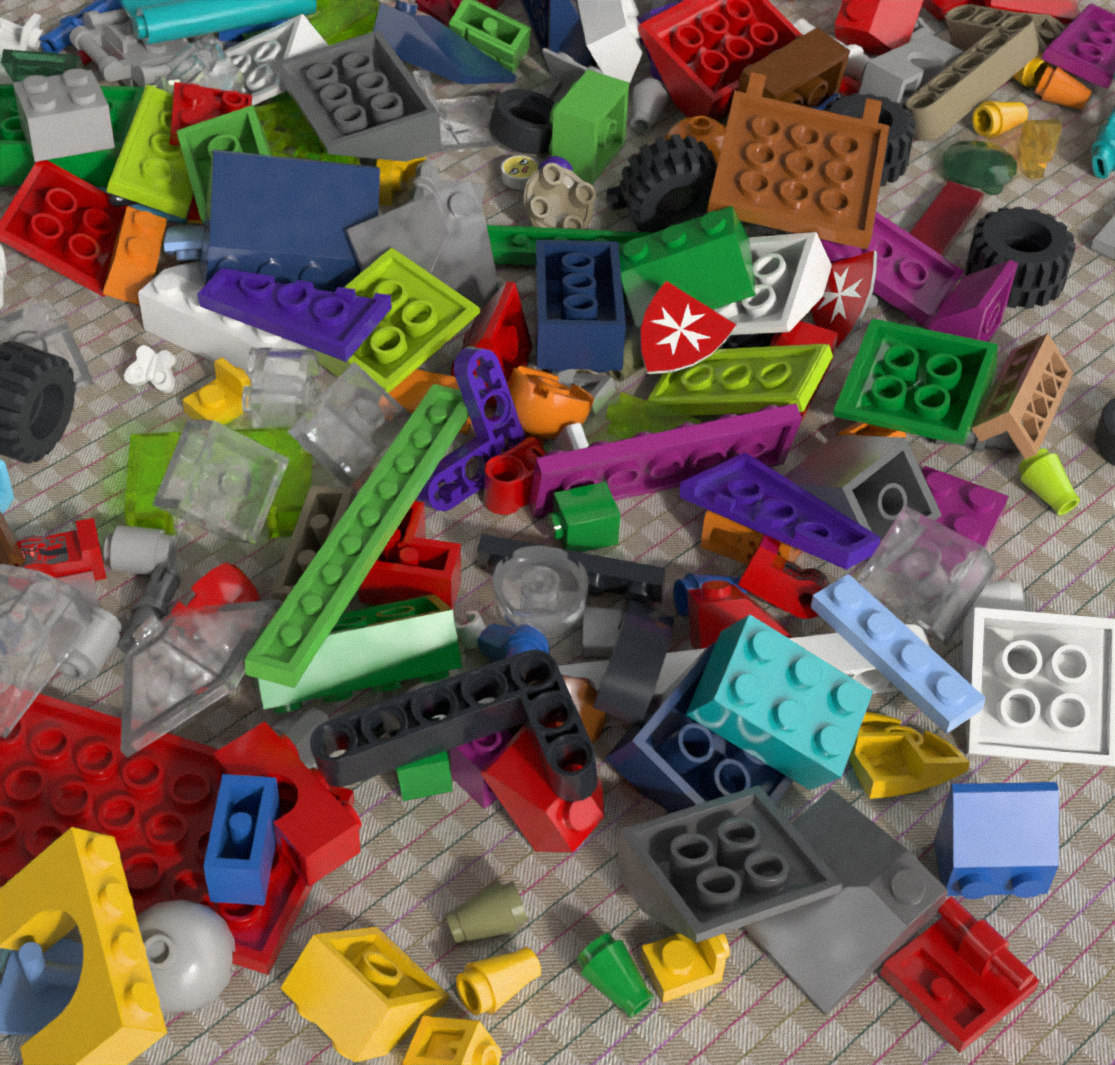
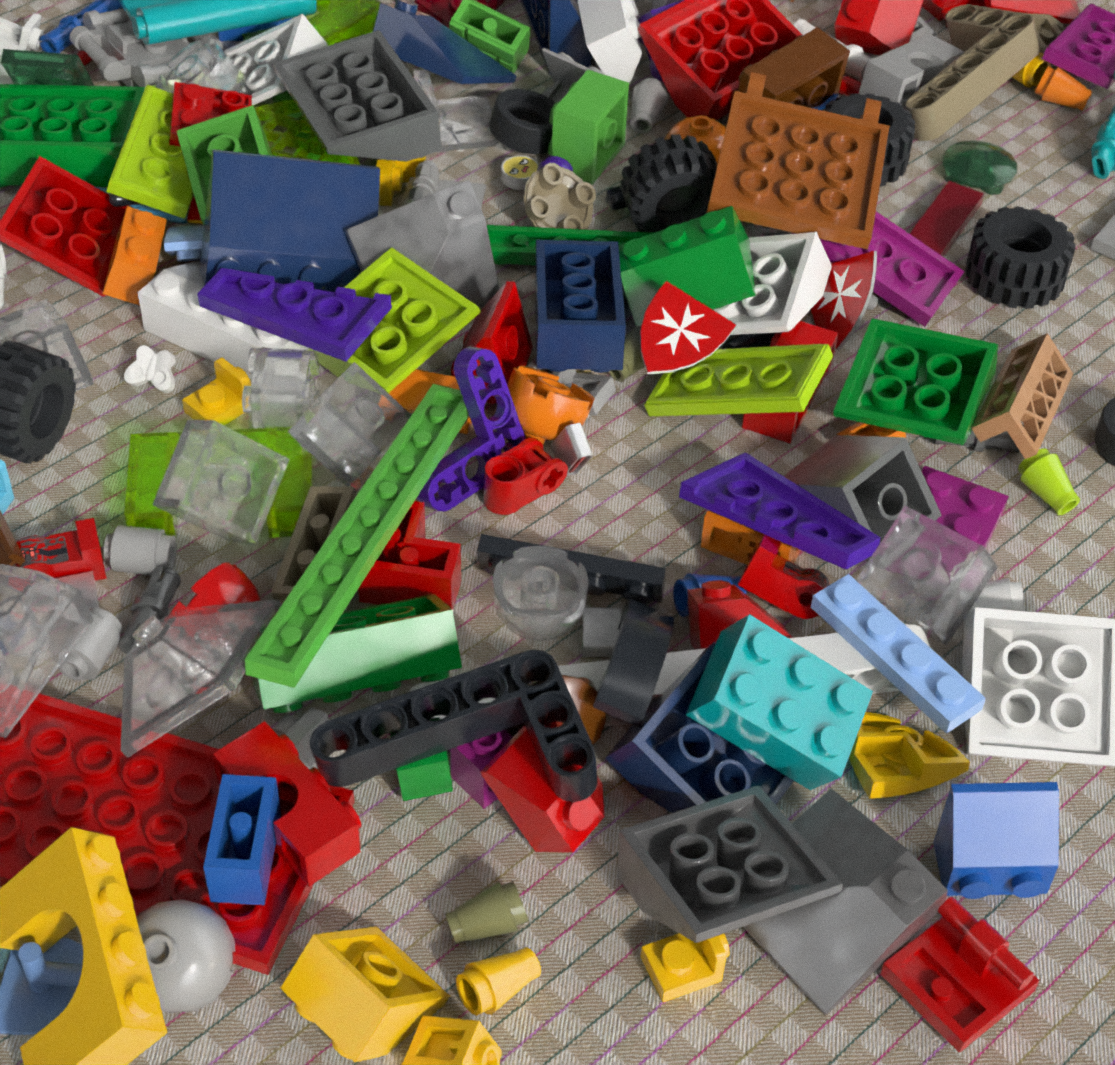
light grey brick [13,69,115,162] -> none
blue arm [455,611,549,662] -> none
magenta plate [528,404,802,519] -> none
green brick [547,482,621,553] -> none
green cone [576,933,655,1018] -> none
clear neon green hinge [605,392,701,439] -> none
magenta slope [923,260,1018,342] -> none
yellow cone [972,101,1028,138] -> none
clear yellow bracket [1016,119,1062,178] -> none

